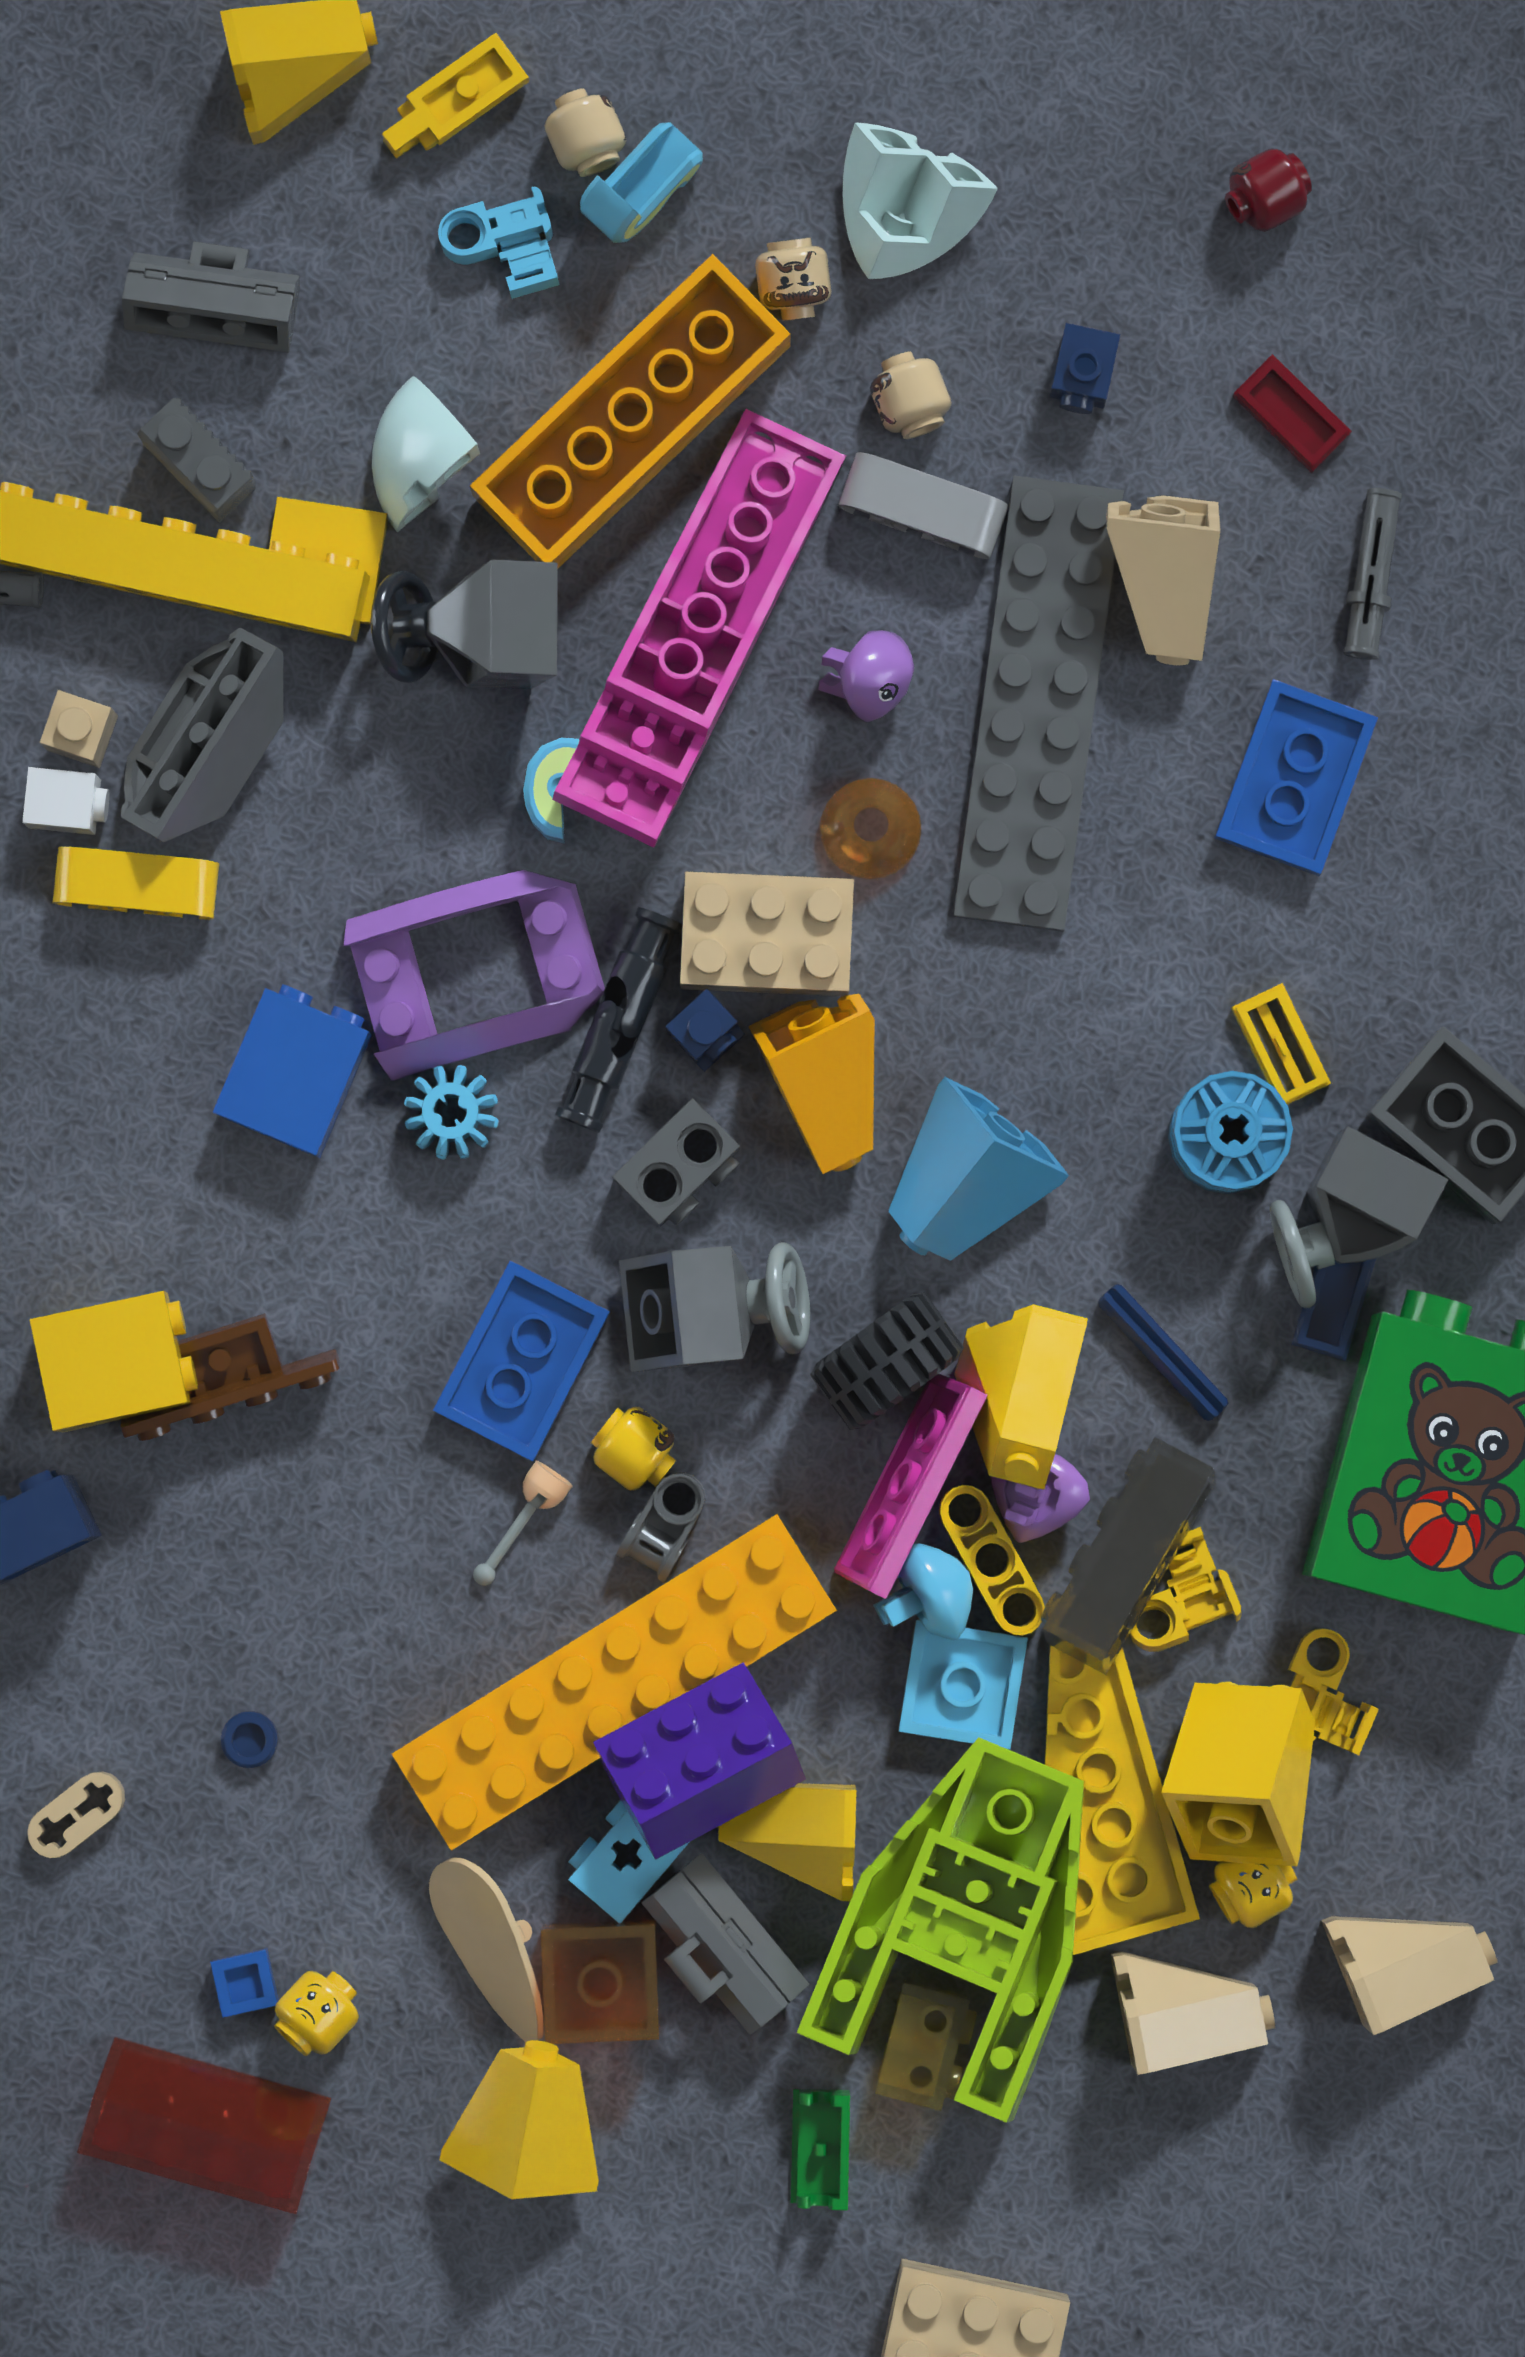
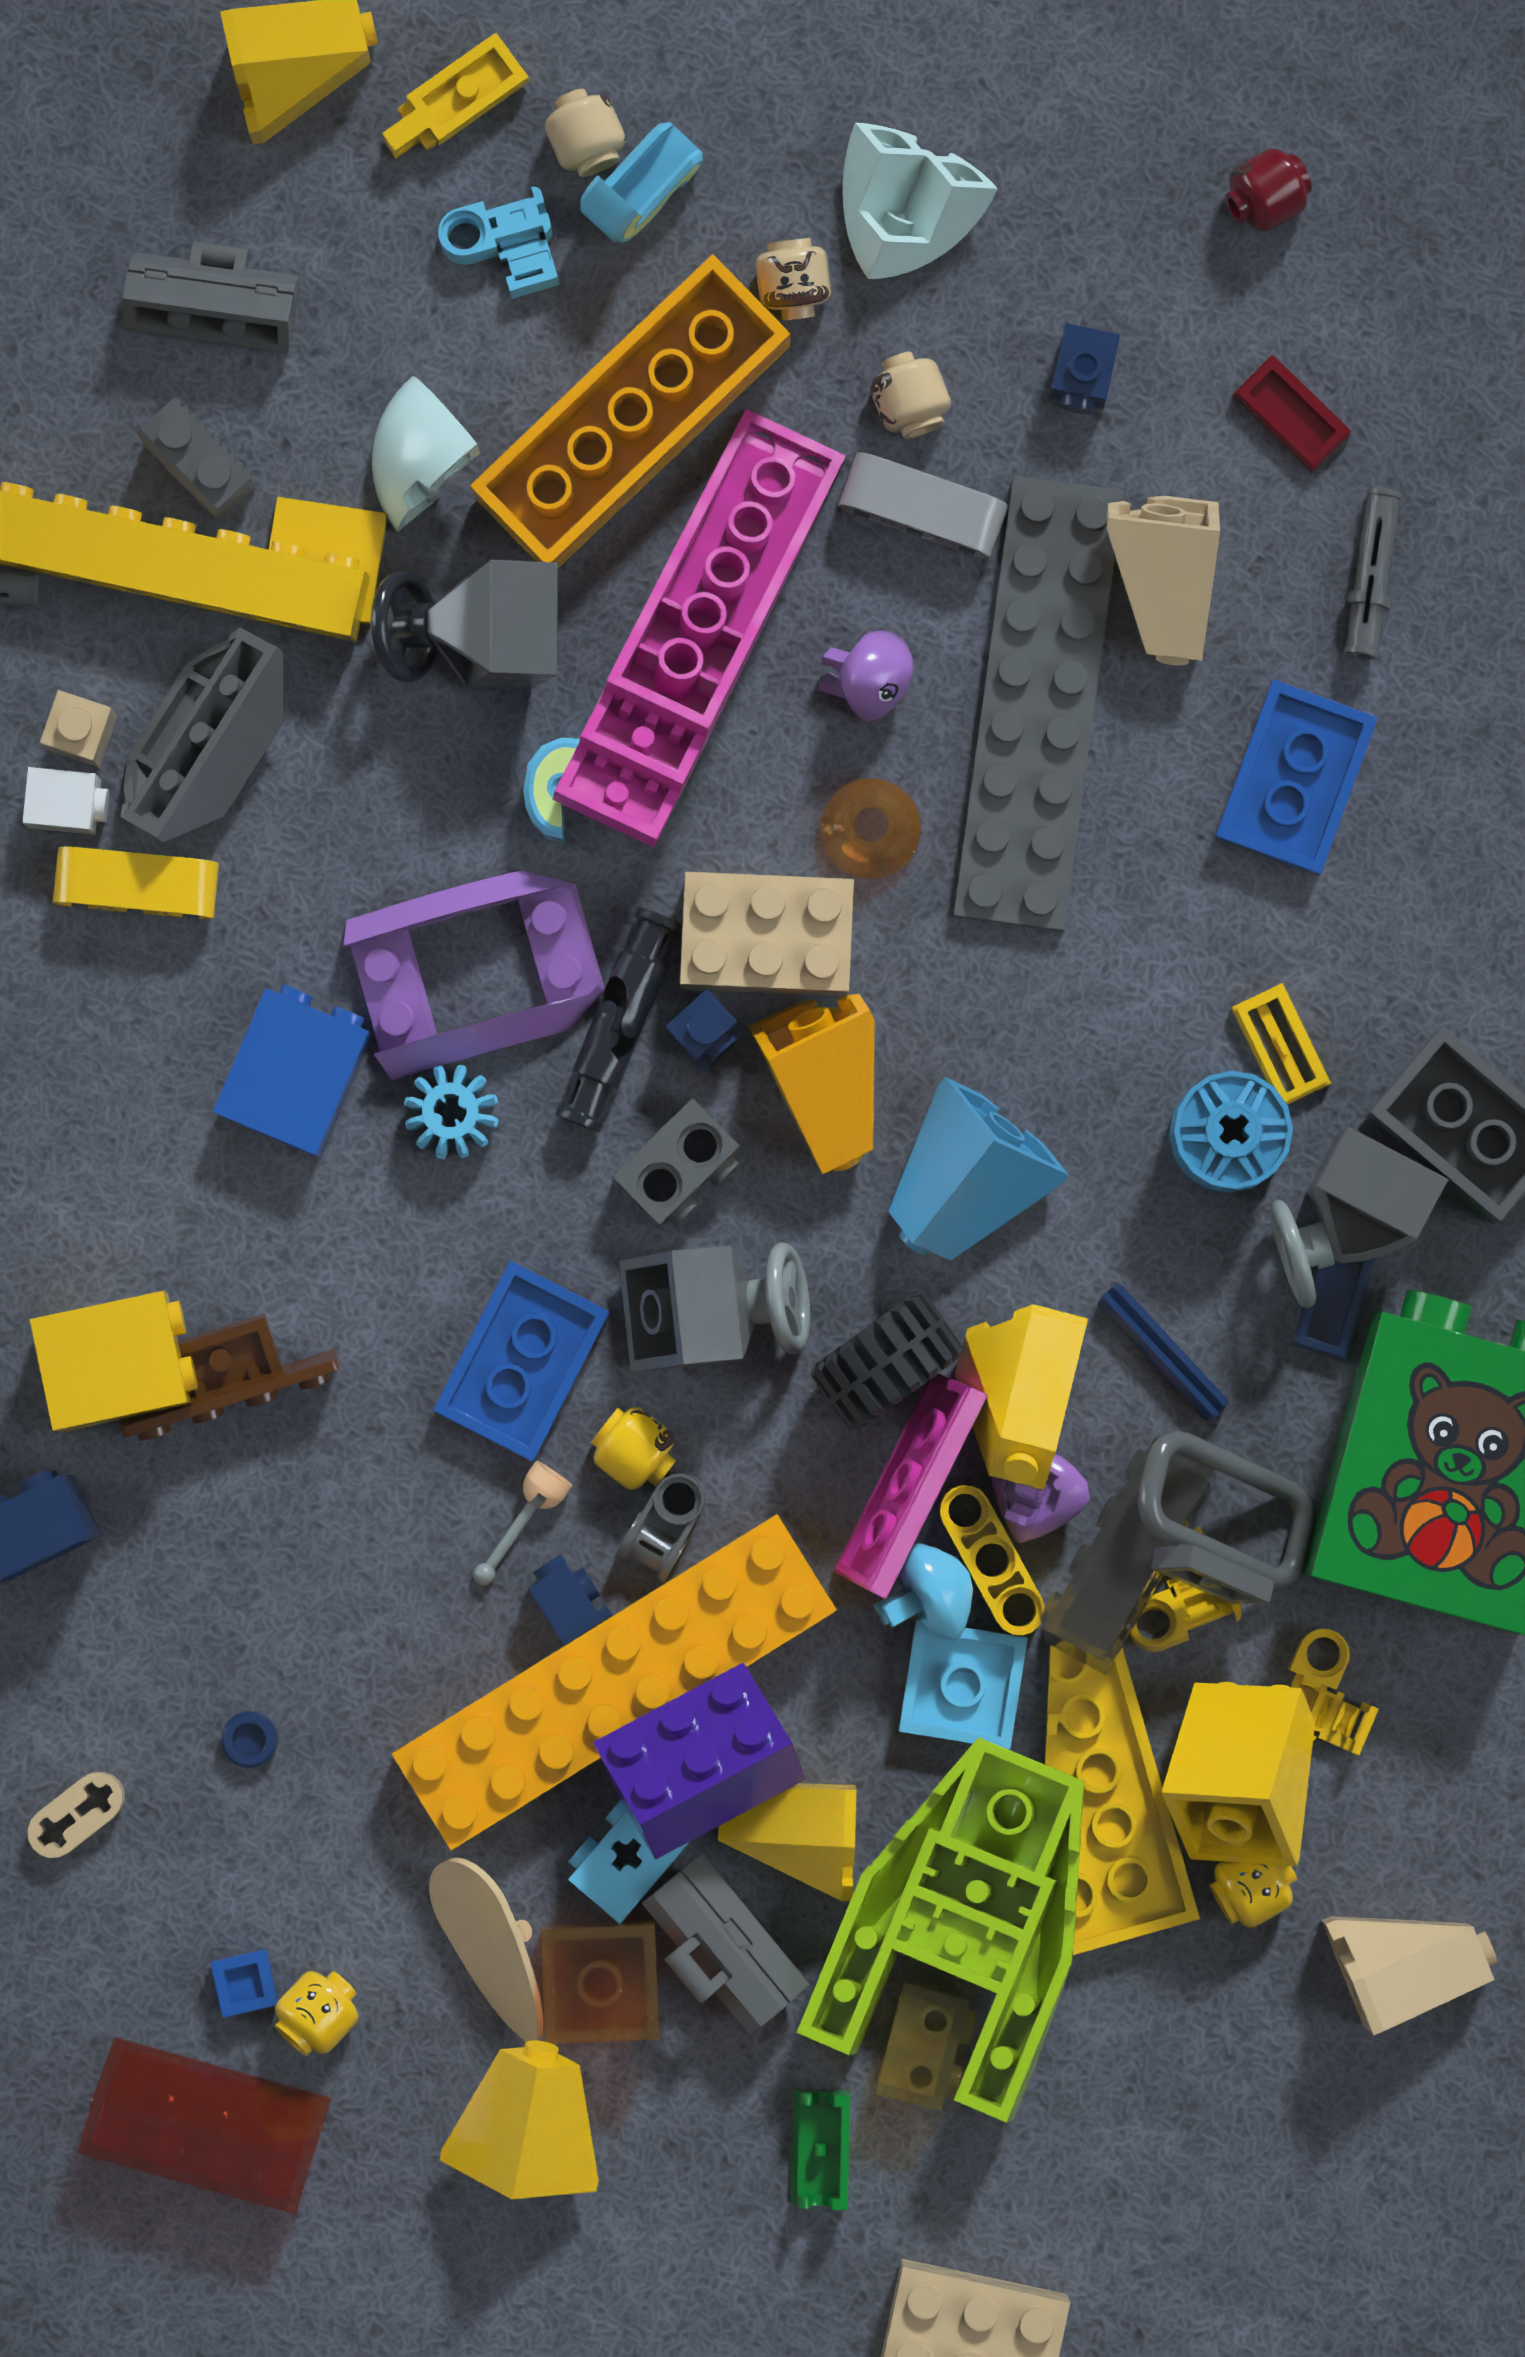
tan slope [1110,1951,1275,2075] -> none
none -> dark blue brick [528,1554,613,1646]
none -> dark grey bar [1138,1430,1314,1604]

